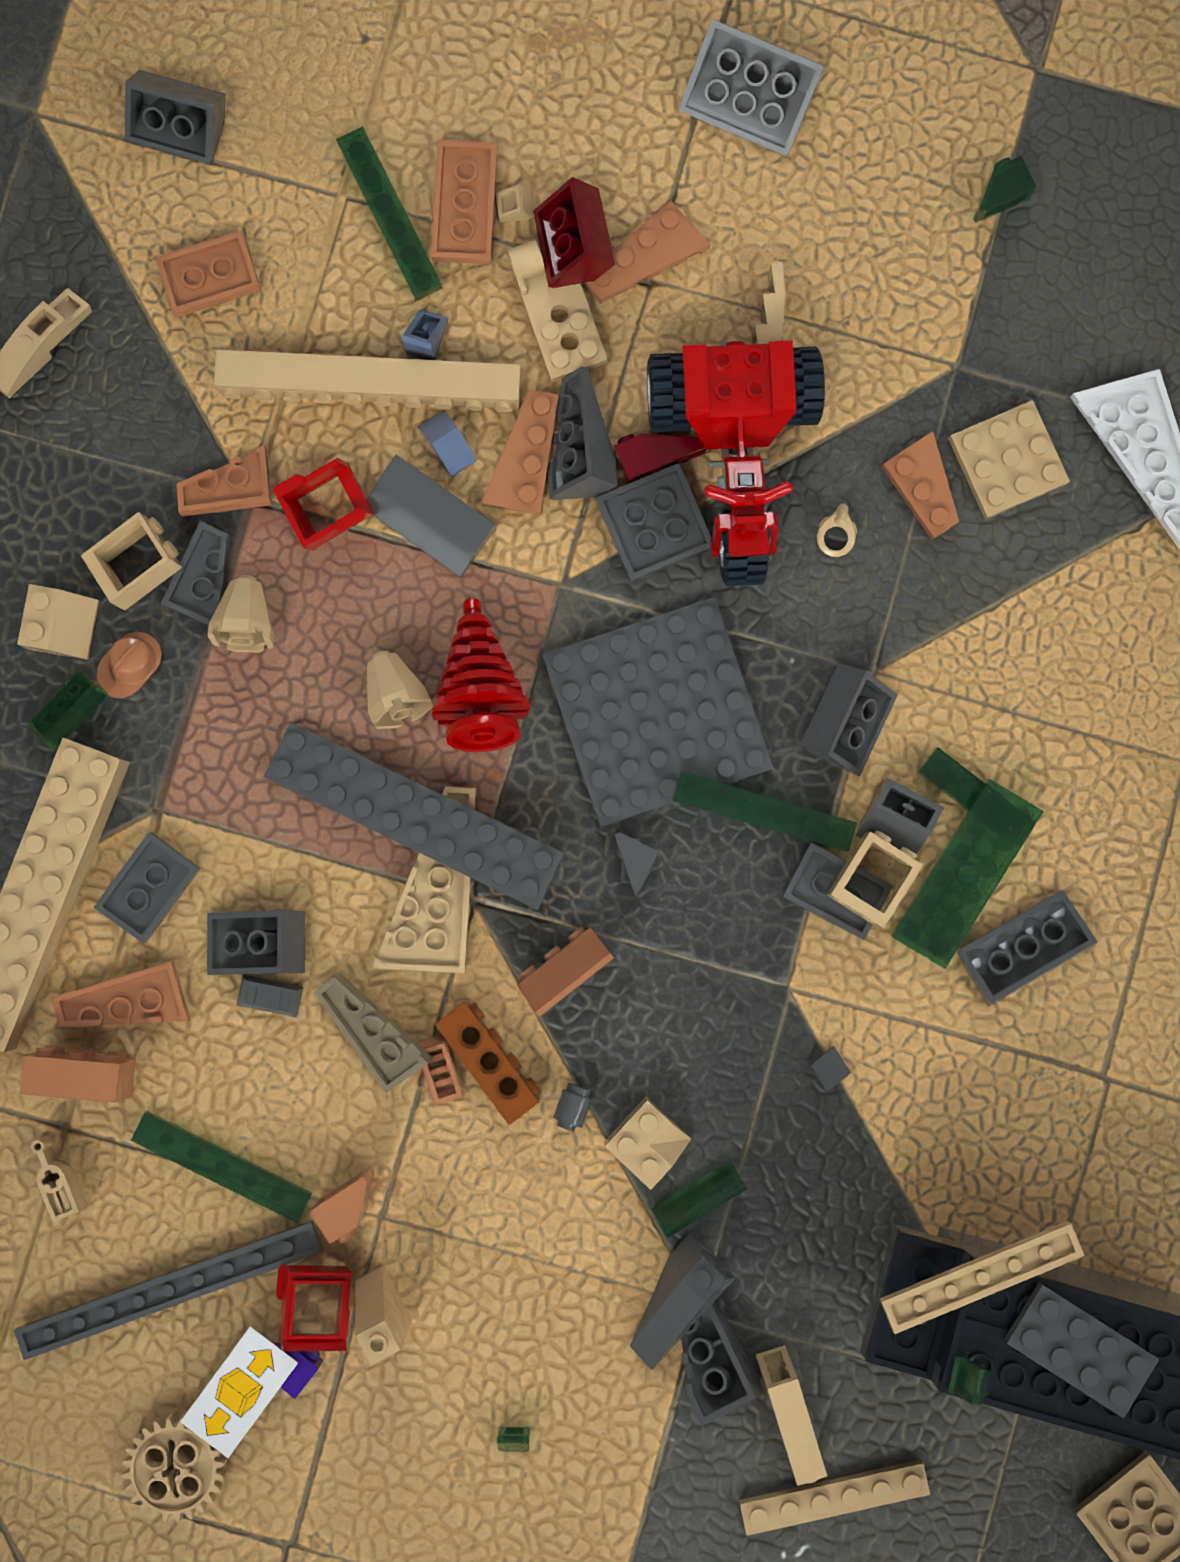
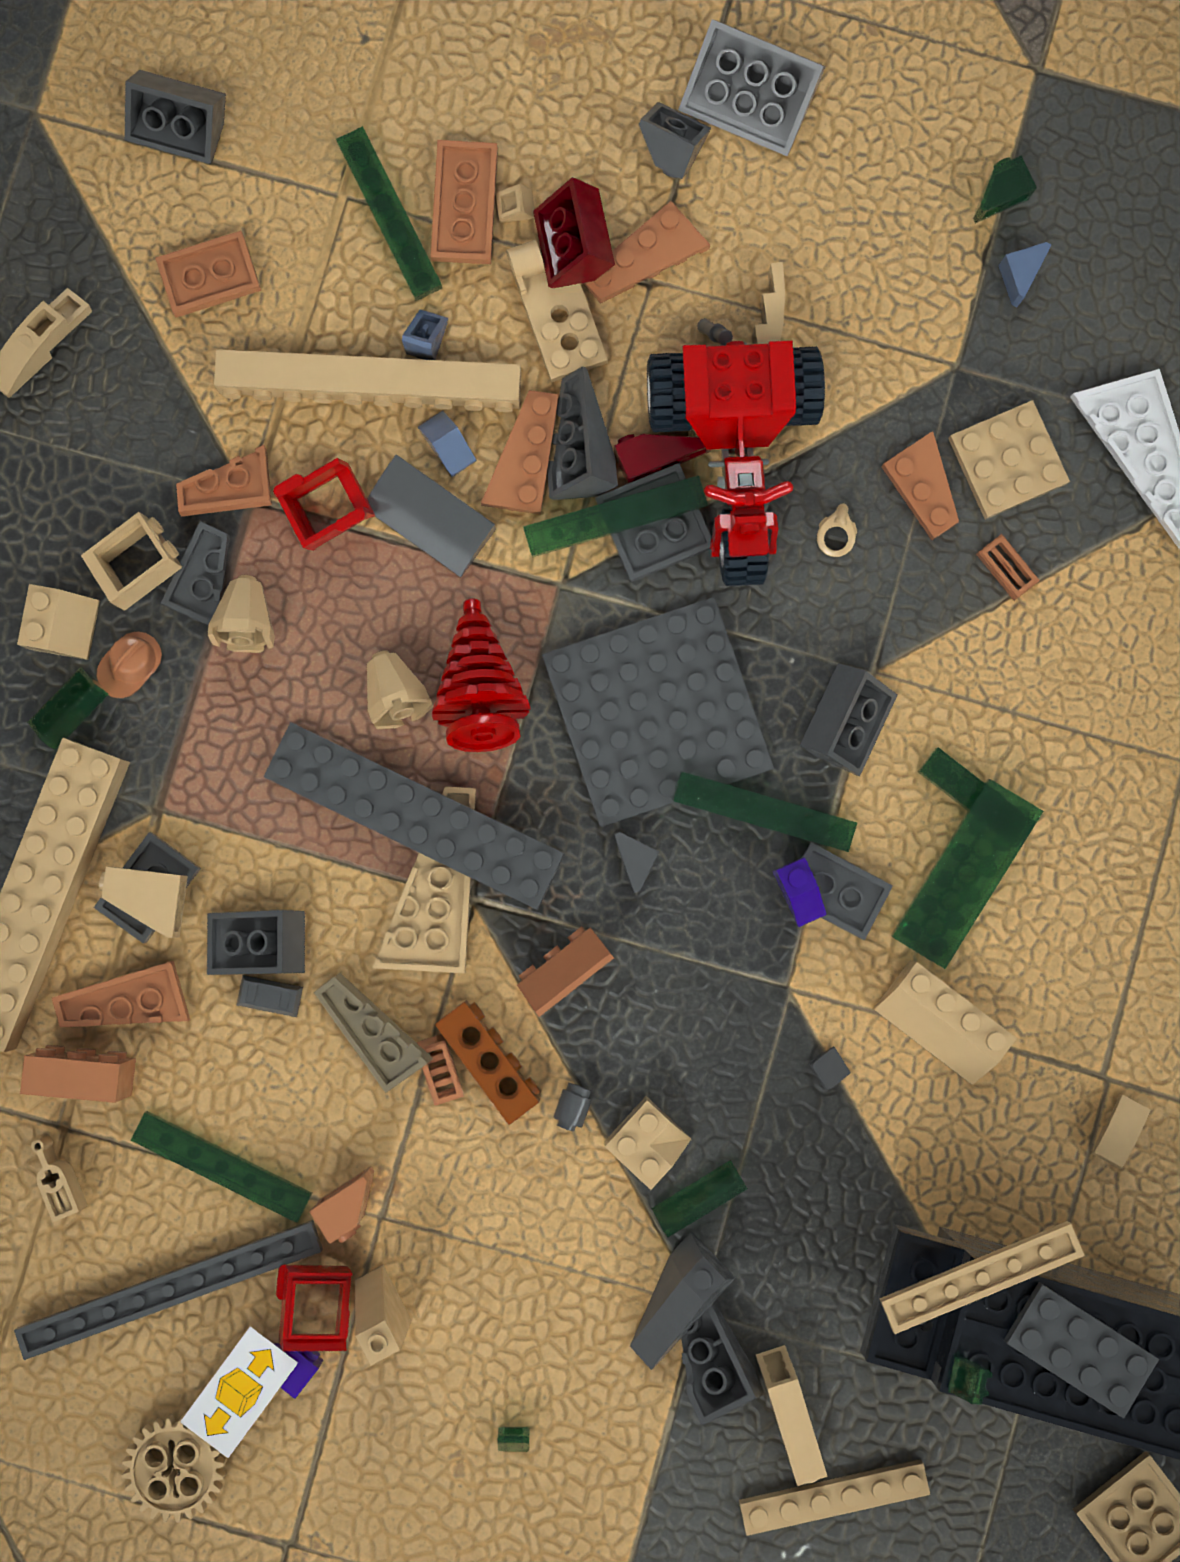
tan window [826,830,923,929] -> none
dark grey slope [854,779,944,854] -> none
dark grey slope [957,890,1097,1007] -> none
none -> tan slope [99,867,188,938]
none -> clear green tile [523,475,708,558]
none -> dark grey slope [639,102,711,179]
none -> dark grey piece [697,318,733,345]
none -> dark purple slope [773,858,827,927]
none -> tan slope [874,960,1017,1085]
none -> nougat tile [976,534,1040,601]
none -> sand blue slope [998,242,1051,307]
none -> tan slope [1092,1095,1150,1169]

